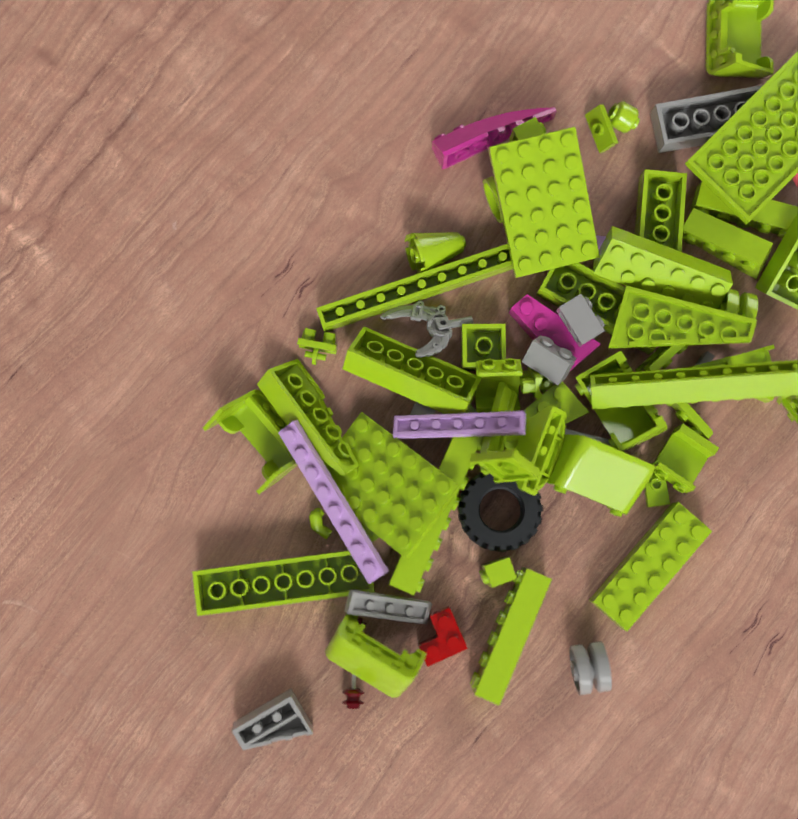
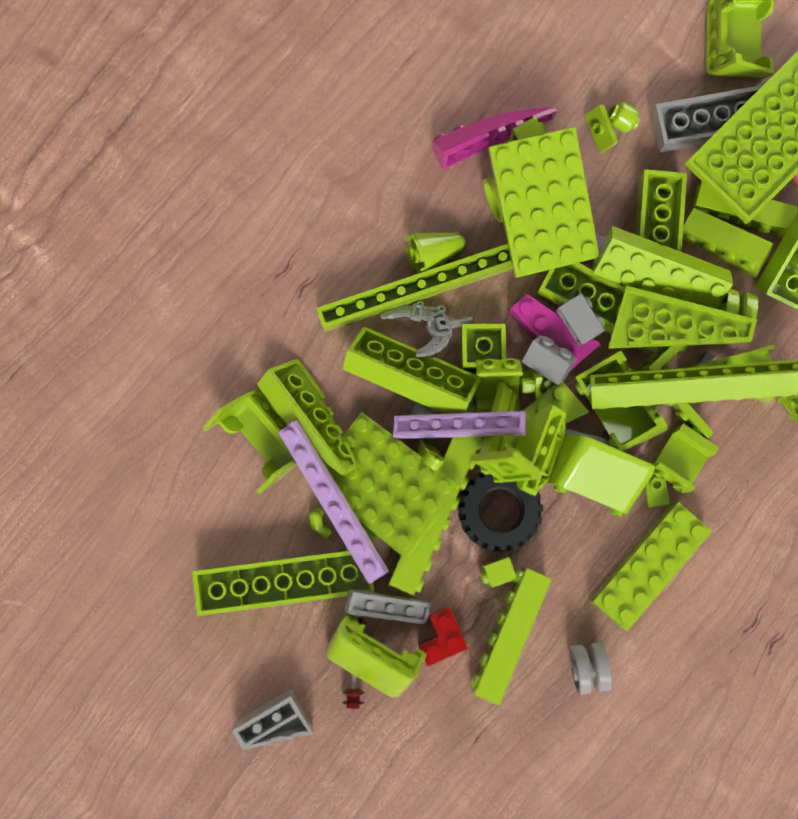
lime hips [297,328,337,365] -> none
none -> lime beam [416,438,445,471]

